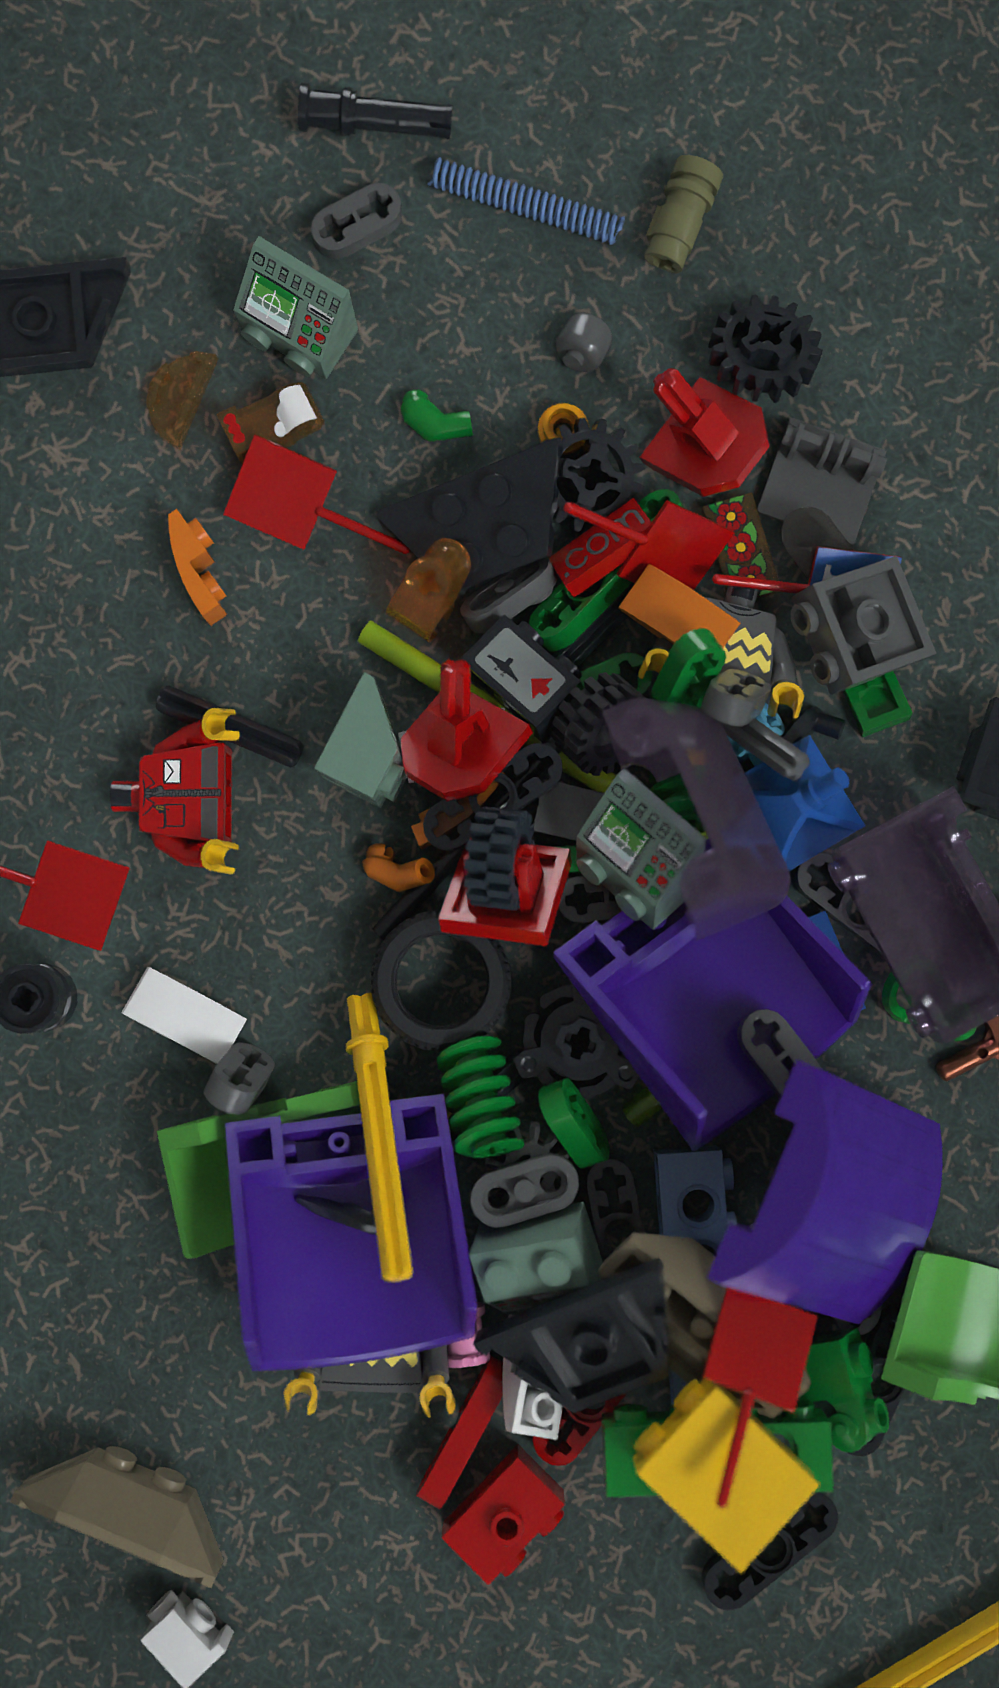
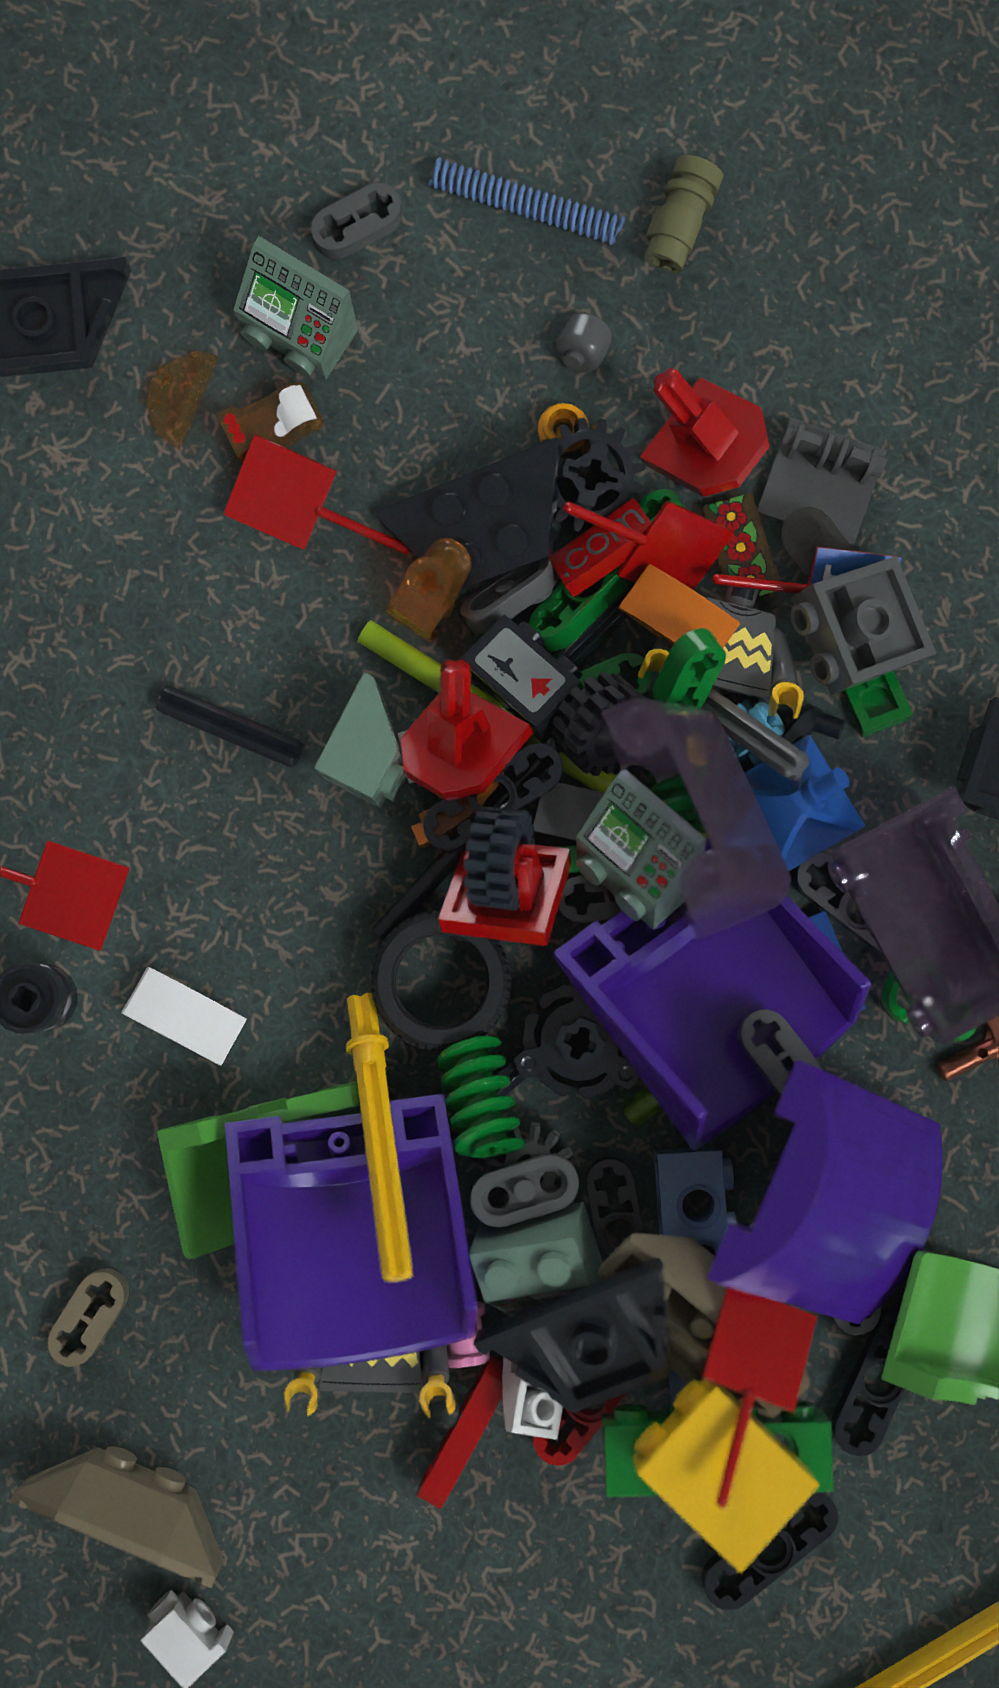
red torso [110,708,240,875] -> none
orange slope [168,509,227,626] -> none
dark grey beam [204,1043,275,1115] -> none
black bar [296,1194,377,1236] -> none
black pin [298,83,453,140] -> none
orange arm [362,843,435,892] -> none
green arm [400,389,473,442] -> none
red brick [441,1444,565,1585] -> none
green beam [538,1078,610,1169] -> none
dark grey beam [700,669,771,726] -> none
black gear [708,295,823,403] -> none
green brick [797,1327,889,1453] -> none
none -> dark tan beam [48,1268,129,1367]

